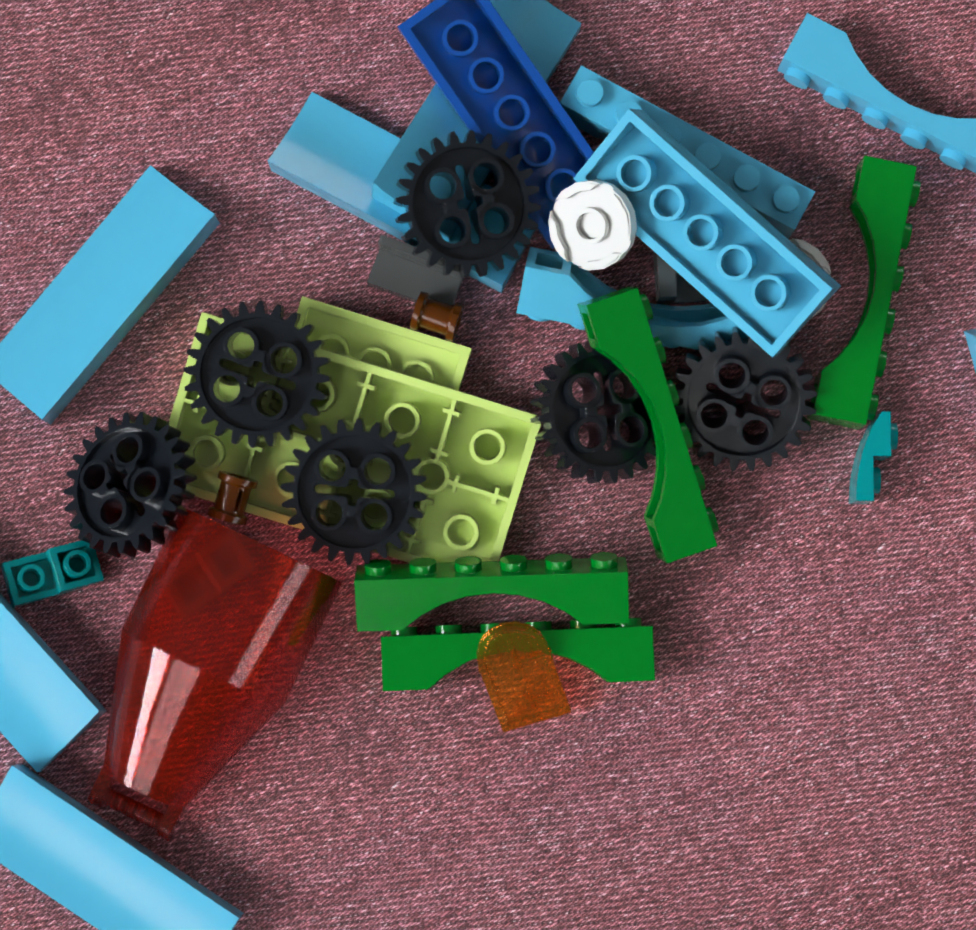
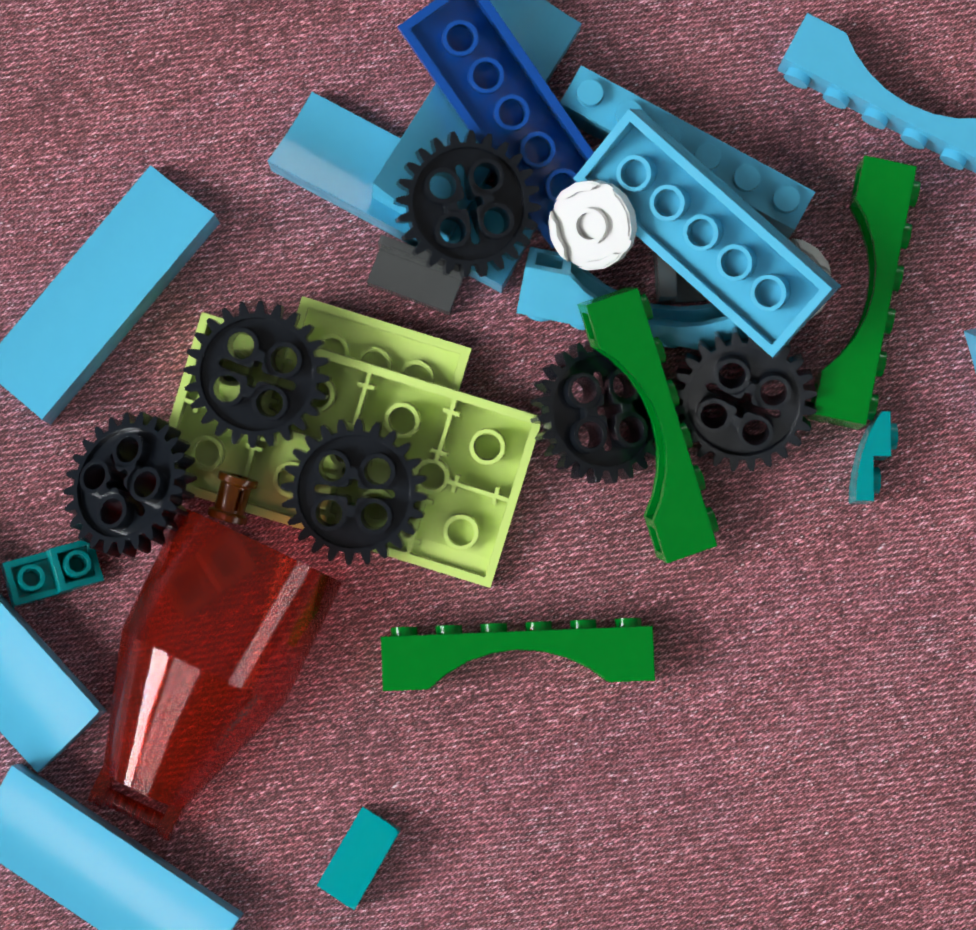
green arch [354,552,629,632] -> none
reddish brown bush [410,291,464,342] -> none
clear orange window [476,621,572,732] -> none
none -> teal slope [317,806,401,910]

